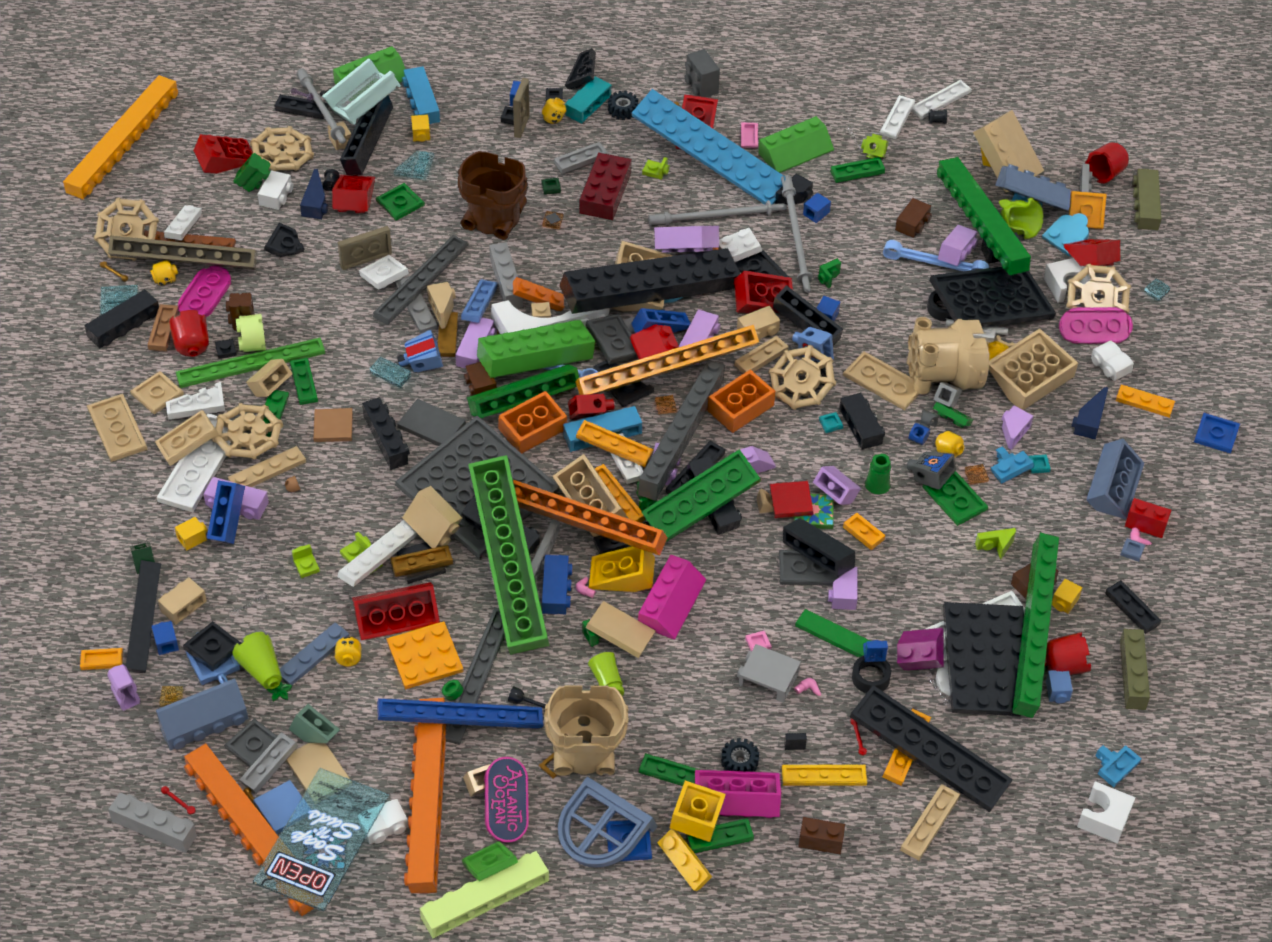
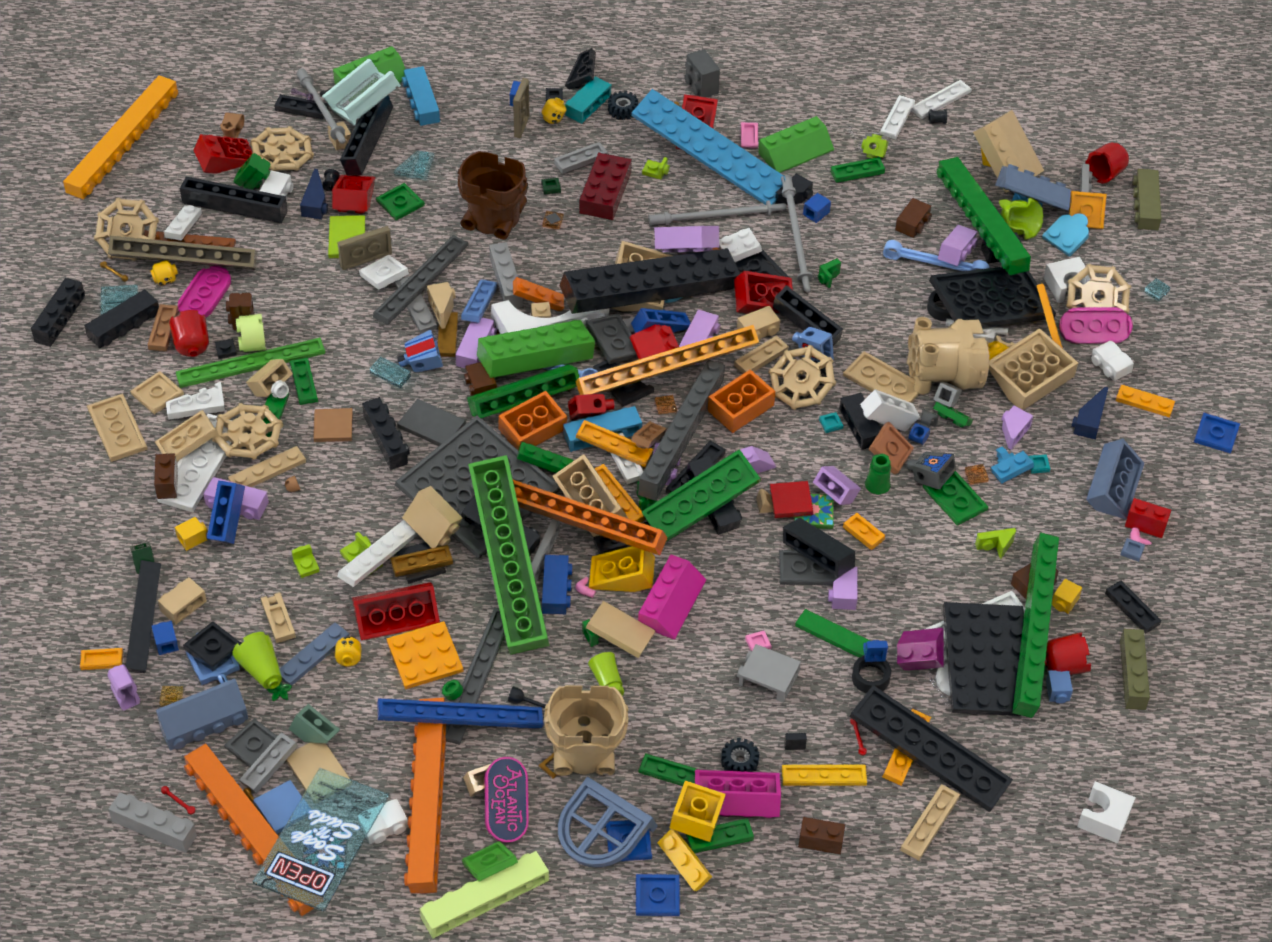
black plate [264,222,304,257] -> none
yellow brick [411,115,430,142] -> none
black plate [501,106,514,125] -> none
bright pink animal [794,678,821,696] -> none
blue brick [817,296,840,321] -> none
yellow head [935,431,964,458] -> none
red slope [1064,239,1121,267] -> none
dark azure hinge [1095,745,1142,787] -> none
none -> black brick [31,278,85,347]
none -> reddish brown brick [154,453,178,499]
none -> black brick [180,176,288,223]
none -> medium nougat piece [220,112,245,138]
none -> tan plate [260,592,296,643]
none -> white plate [271,380,289,398]
none -> lime tile [328,215,365,258]
none -> green plate [517,442,574,473]
none -> medium nougat plate [631,421,667,449]
none -> blue tile [636,874,680,916]
none -> white brick [860,389,920,432]
none -> nougat plate [869,422,914,474]
none -> light orange tile [1037,283,1063,349]

